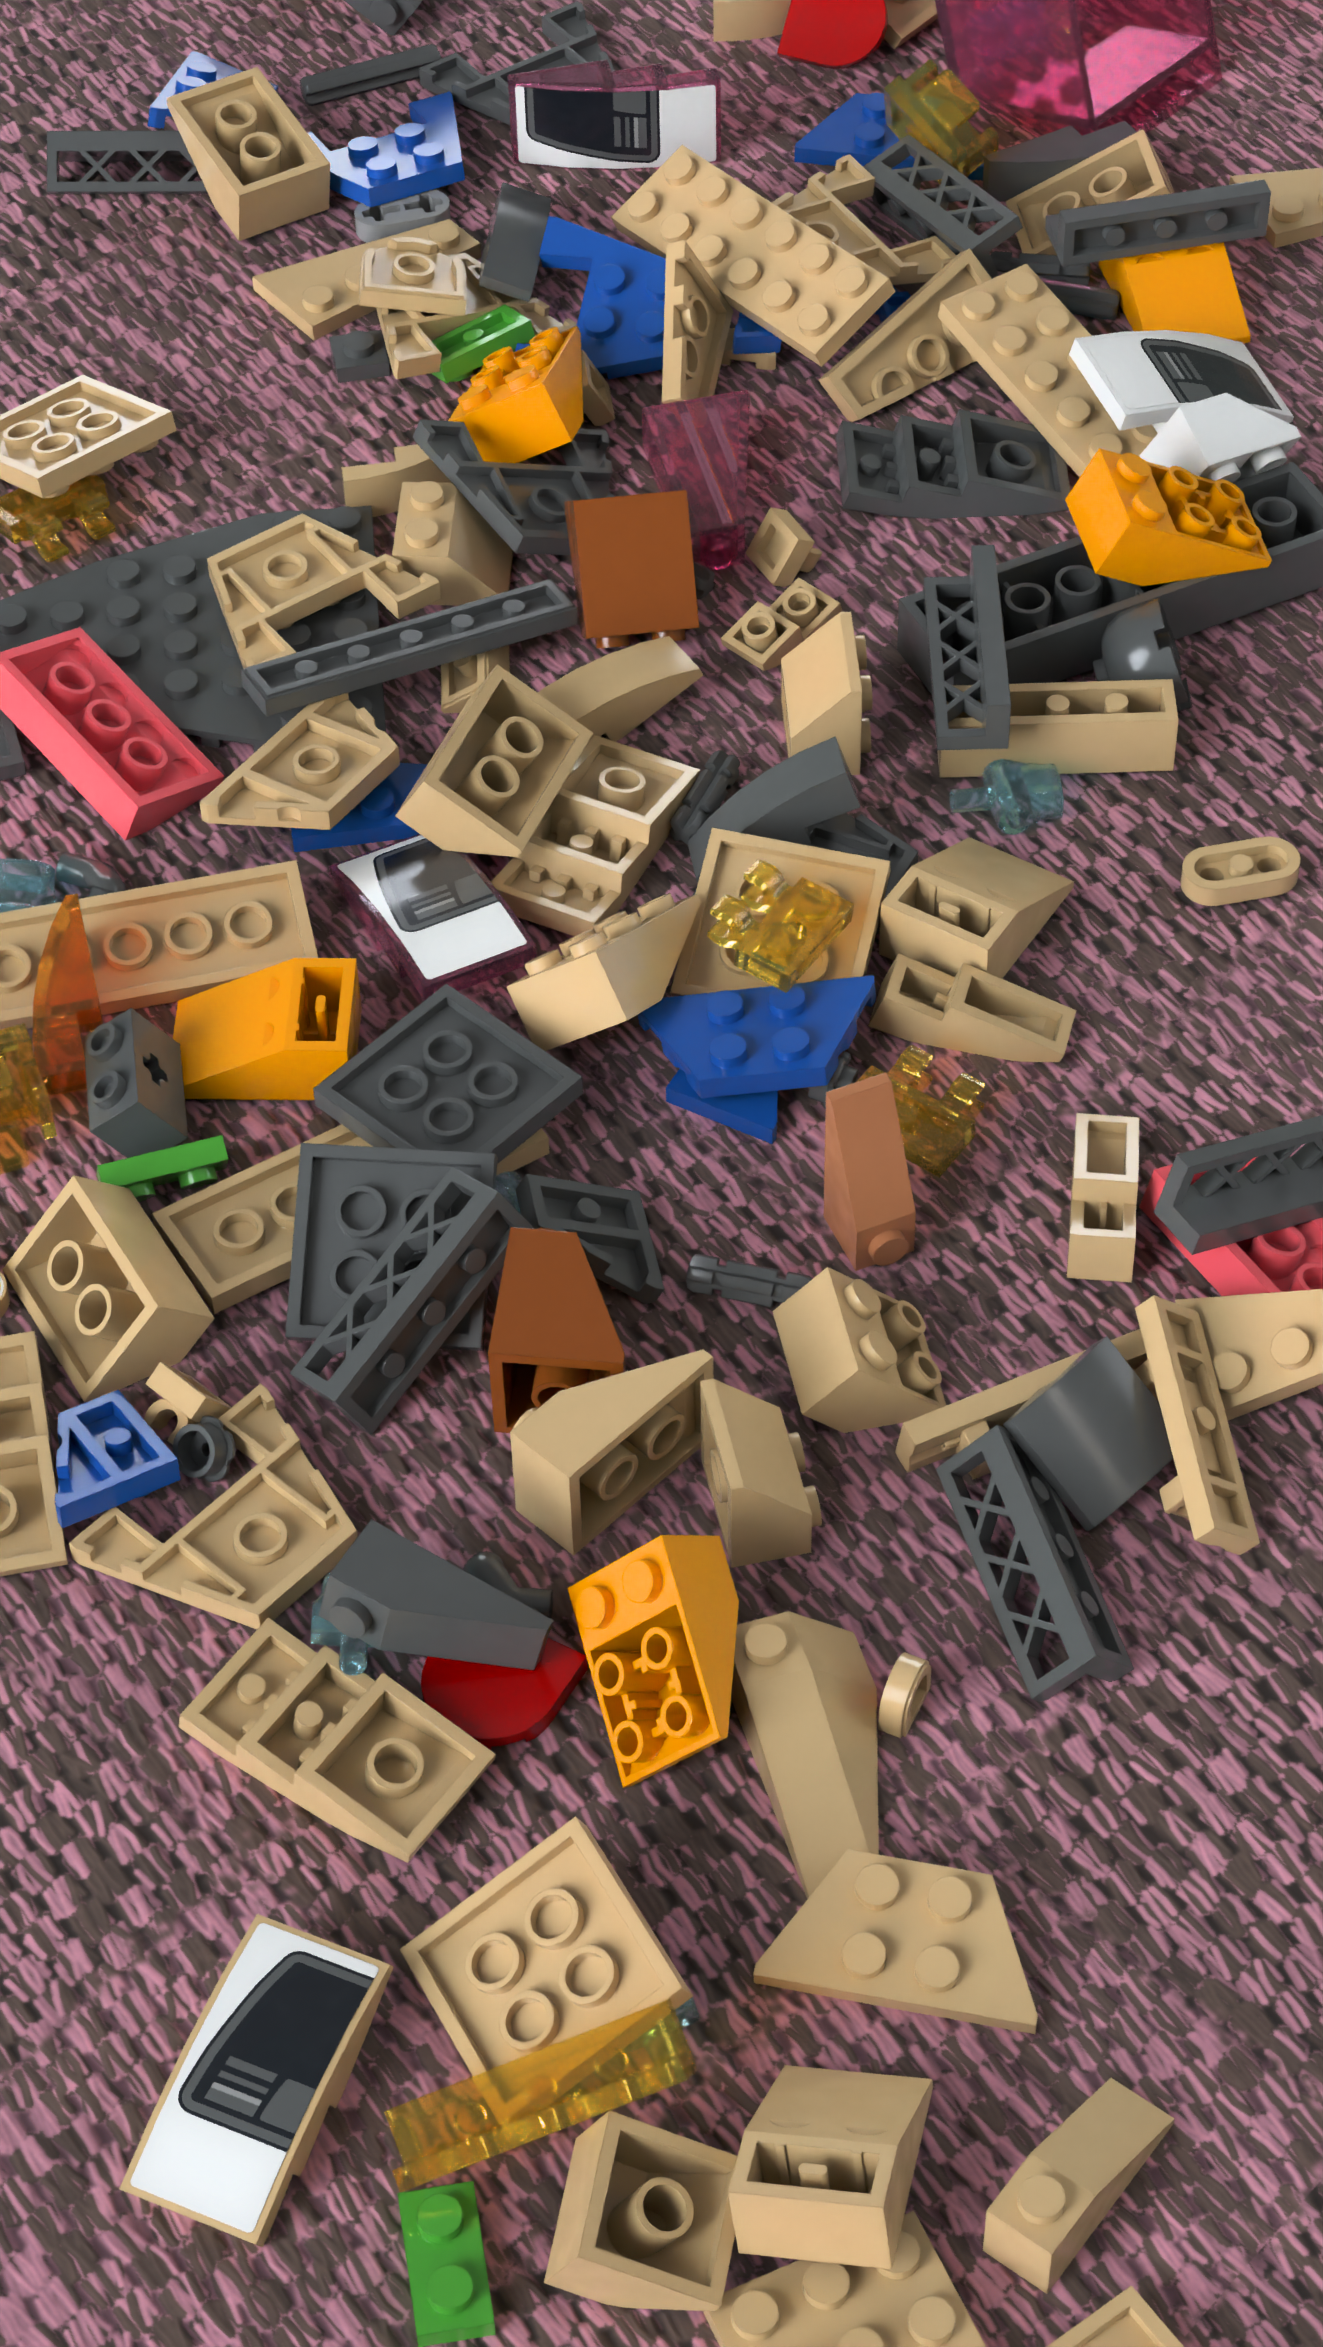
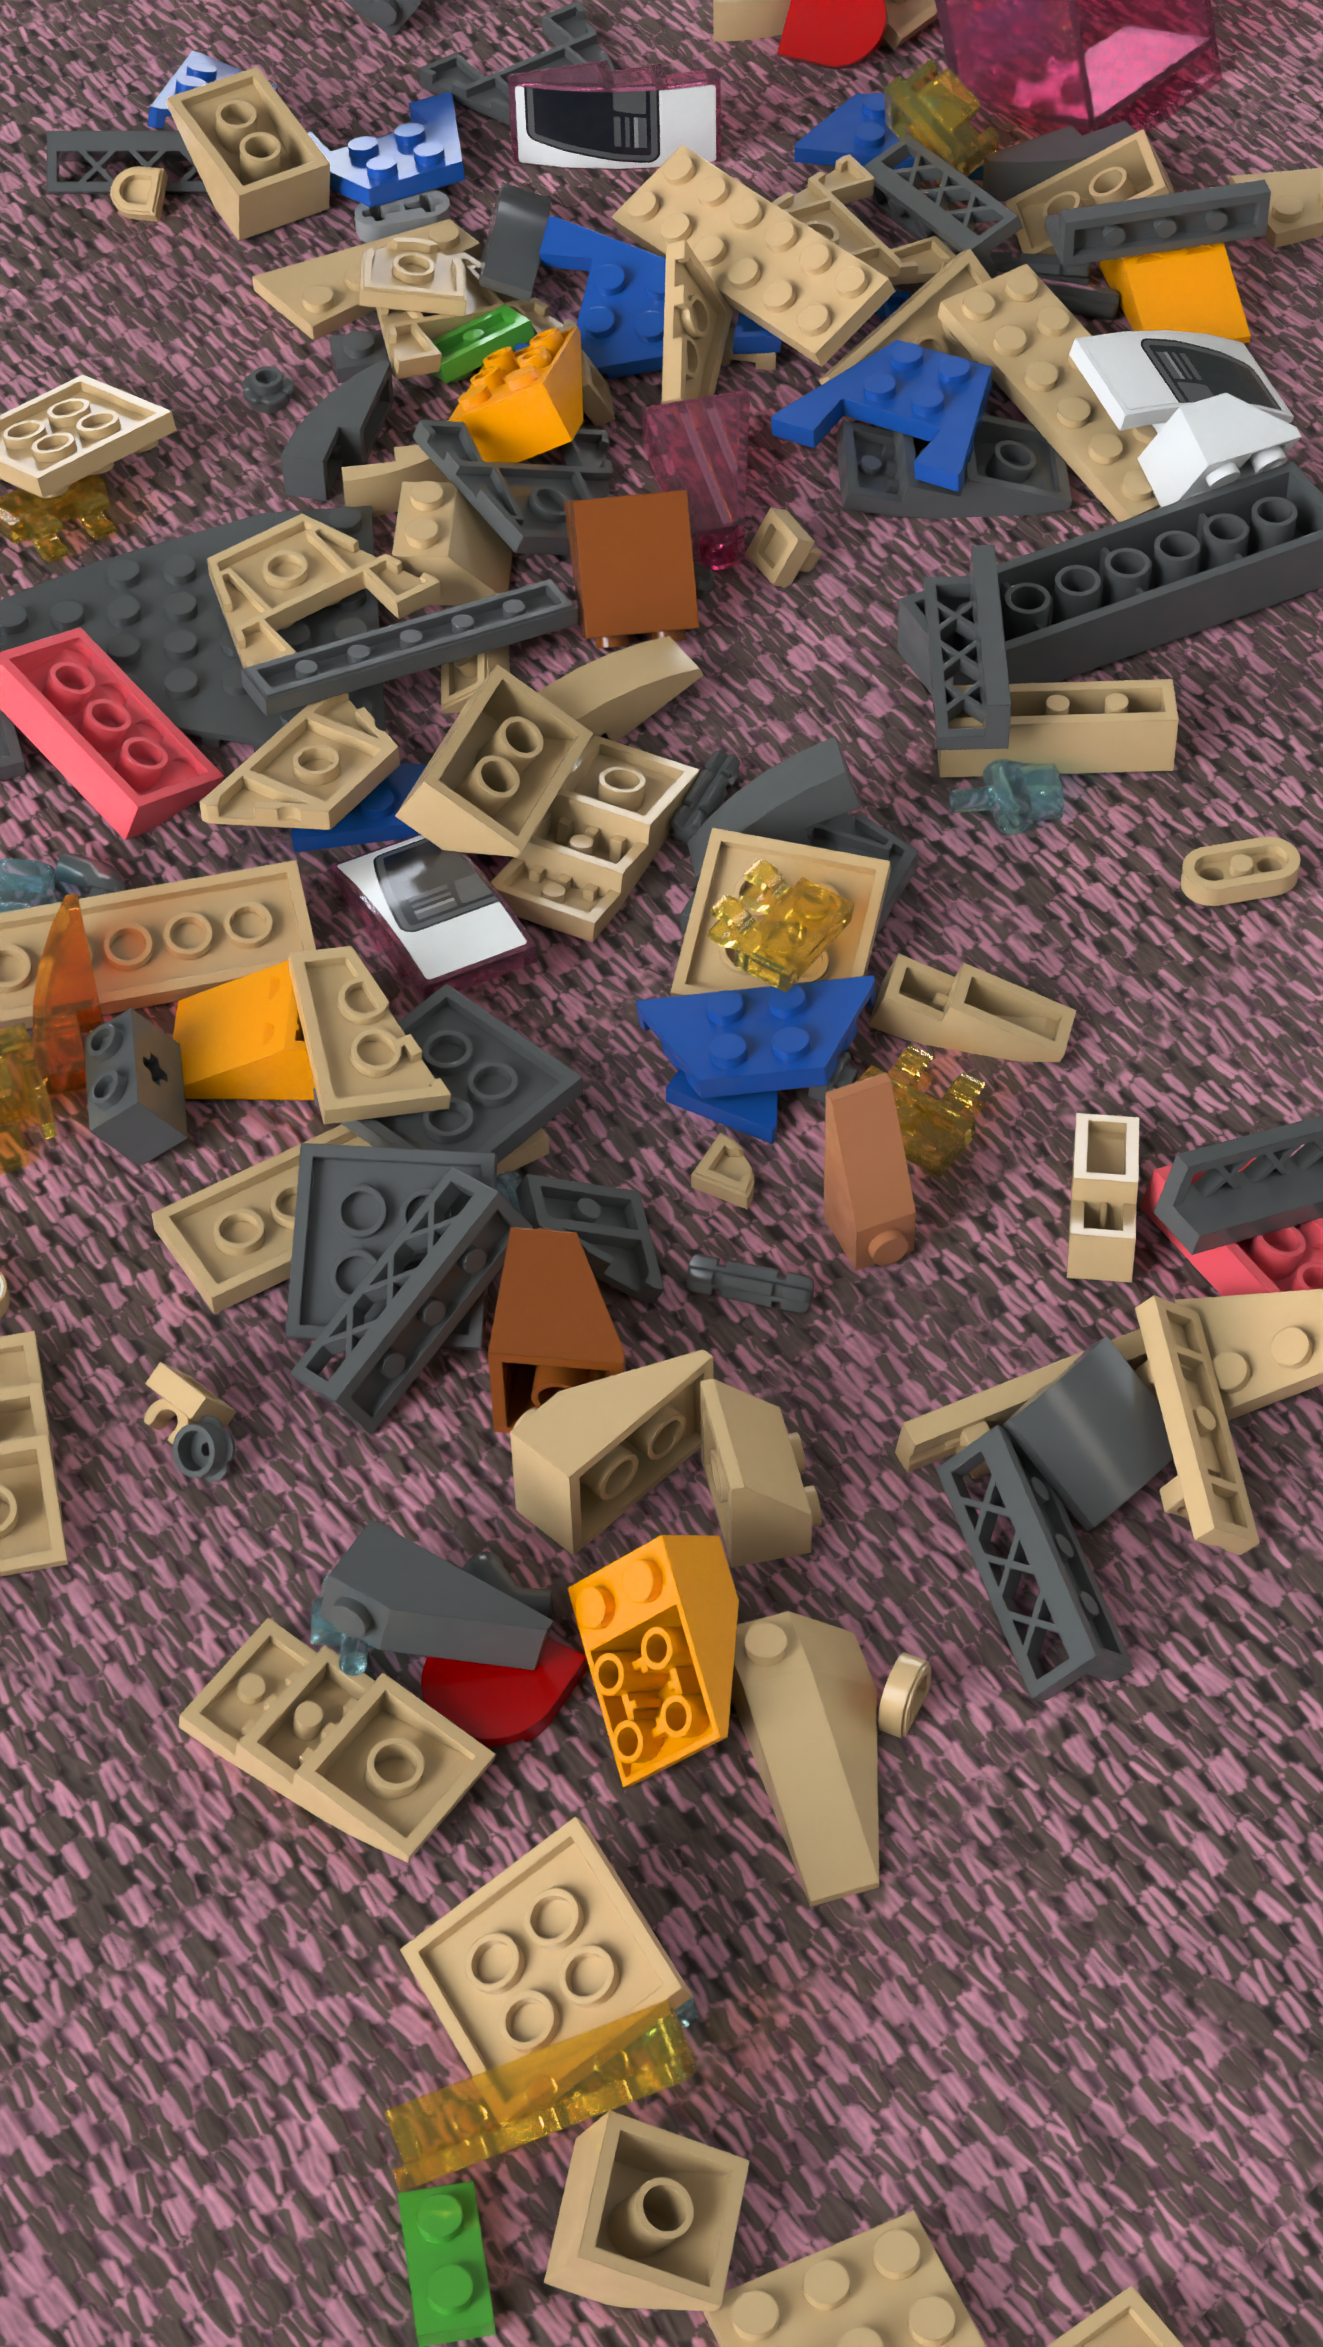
tan slope [2,1175,215,1402] -> none
blue wing [55,1390,181,1528] -> none
tan wing [69,1384,358,1629] -> none
bright green plate [96,1135,229,1202] -> none
slope [119,1914,393,2247] -> none
dark grey axle [300,44,442,106] -> none
tan slope [506,893,701,1051] -> none
tan slope [721,577,842,671] -> none
tan slope [728,2065,933,2269] -> none
tan wing [753,1849,1038,2034] -> none
tan slope [772,1267,946,1433] -> none
tan slope [781,612,872,775] -> none
tan slope [879,837,1074,979] -> none
tan slope [983,2078,1175,2294] -> none
light orange slope [1065,448,1272,586] -> none
dark grey cylinder [1093,598,1193,712] -> none
none -> tan tile [110,166,168,222]
none -> dark grey plate [242,366,294,413]
none -> dark grey slope [281,360,394,501]
none -> tan wing [288,946,451,1124]
none -> tan tile [691,1133,754,1210]
none -> blue wing [771,340,992,492]

